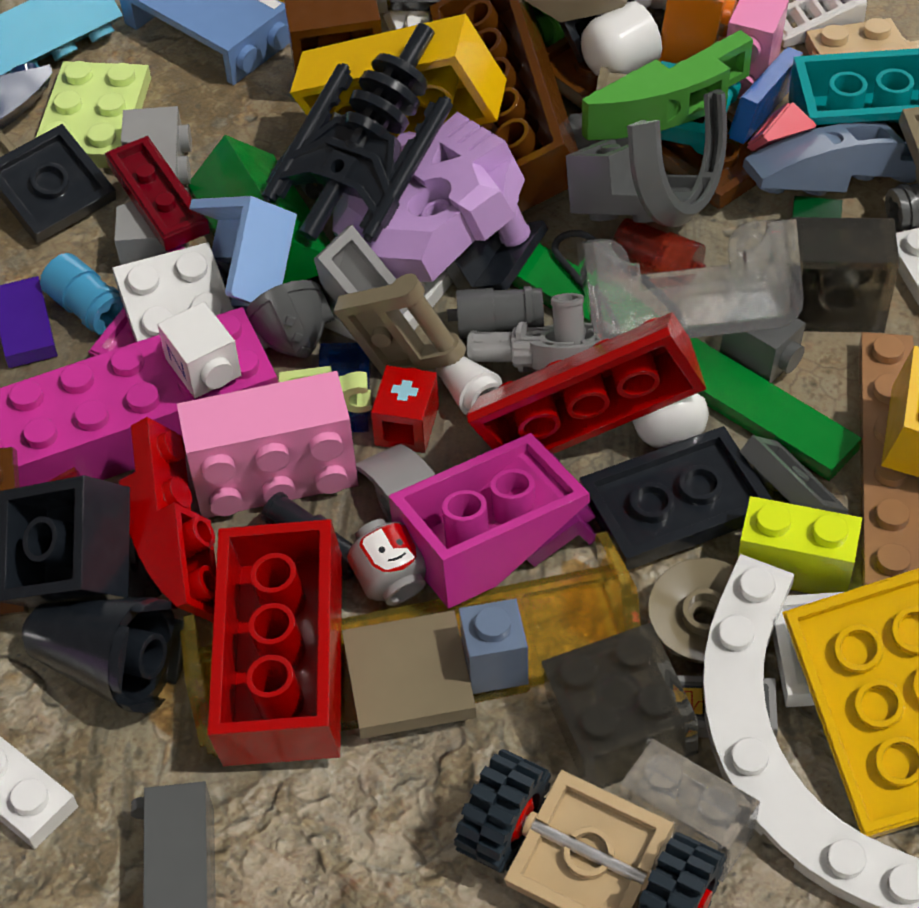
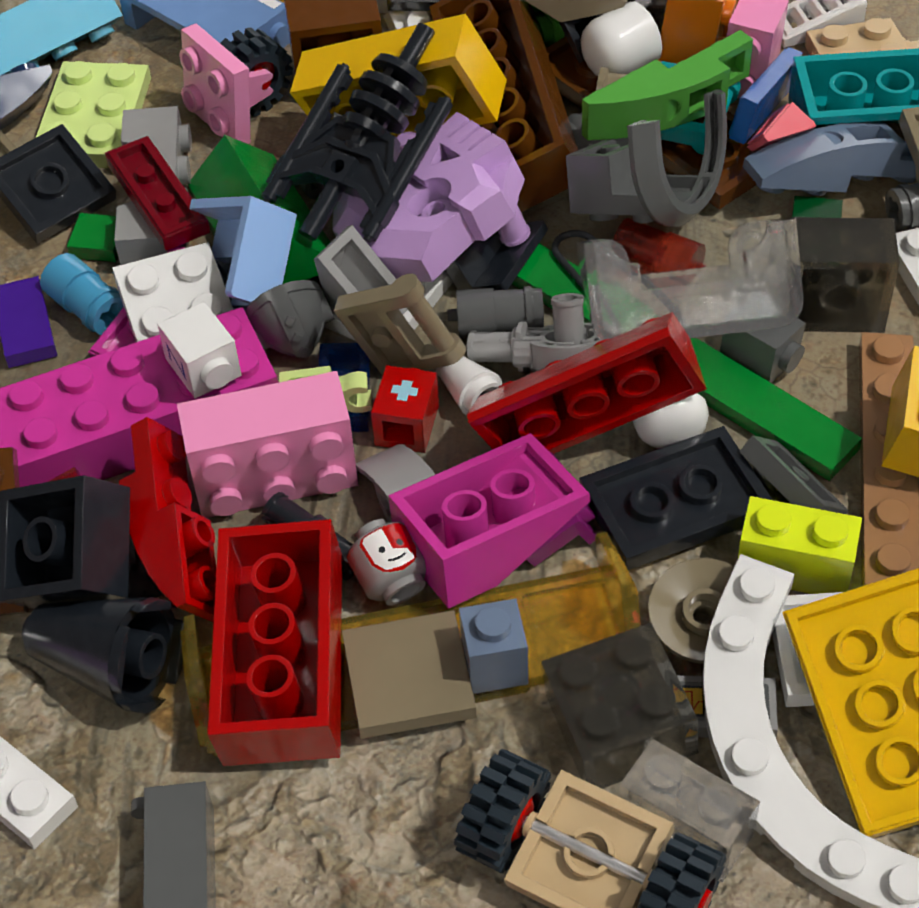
none -> green tile [67,213,118,262]
none -> bright pink plate [179,23,293,144]

